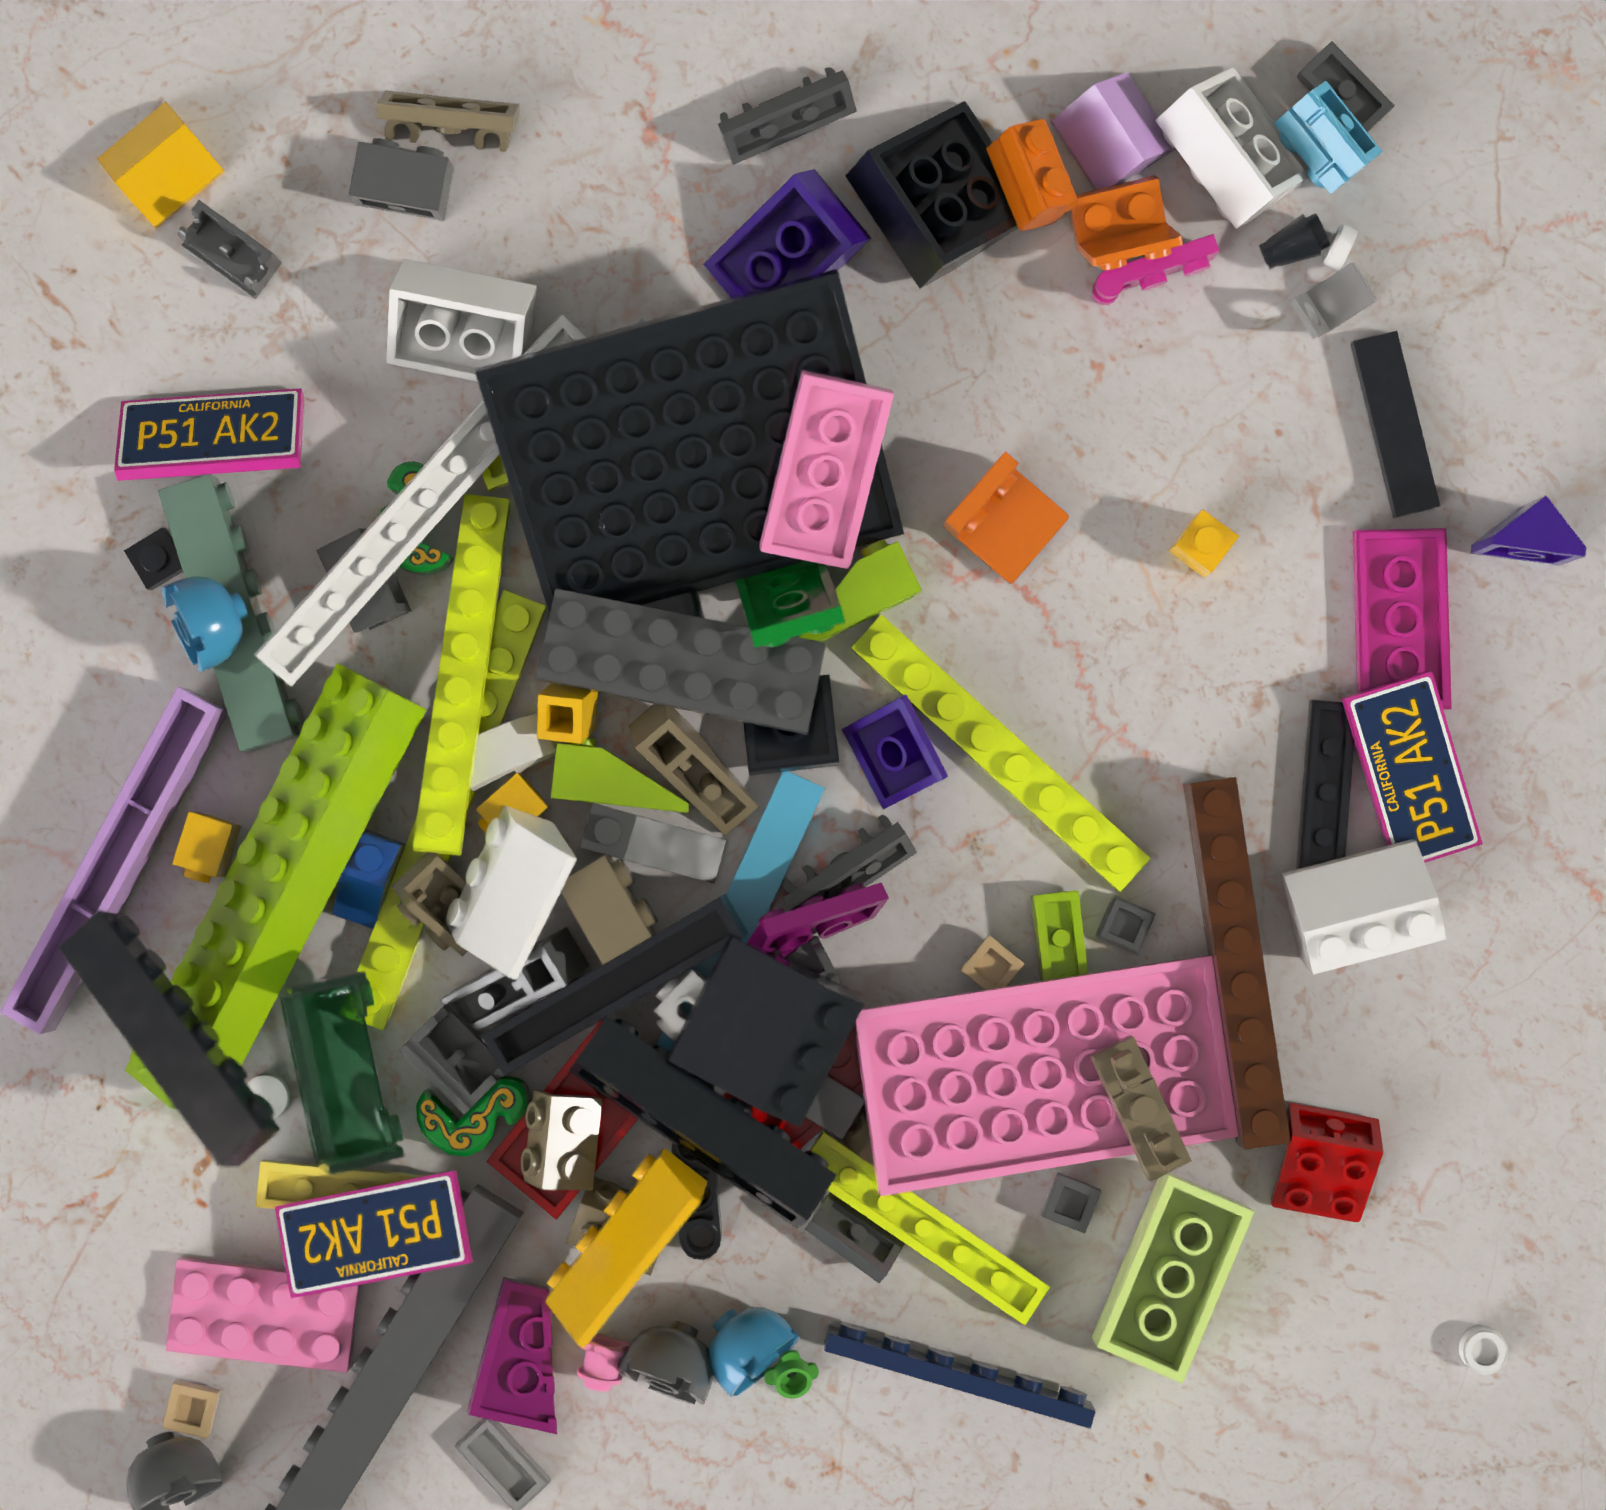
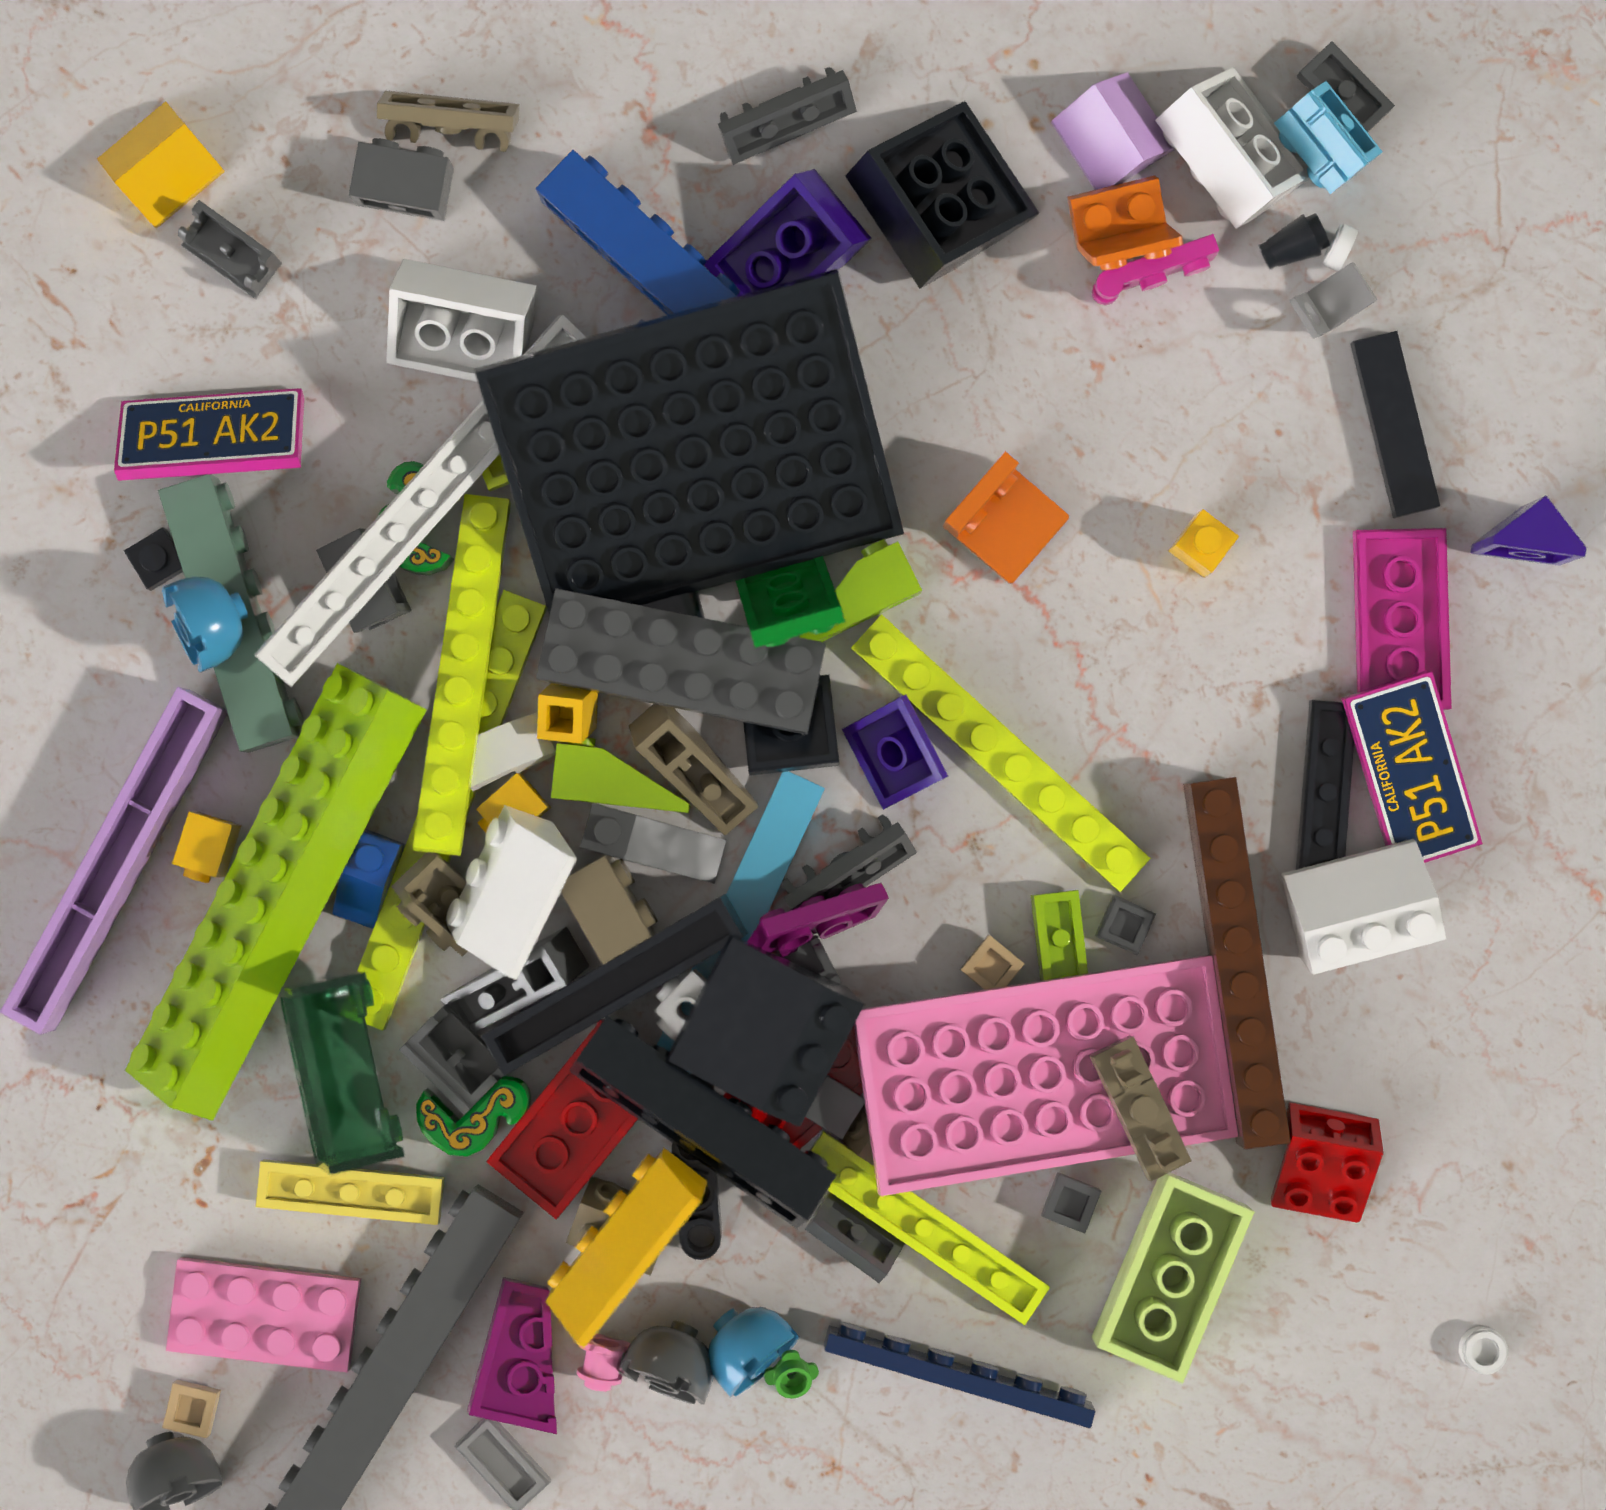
black brick [58,911,281,1167] -> none
white tile [247,1074,290,1119] -> none
tile [275,1170,473,1298] -> none
dark tan bracket [521,1090,602,1190] -> none
bright pink plate [759,370,894,569] -> none
orange brick [986,119,1079,231] -> none
none -> blue brick [535,150,740,315]

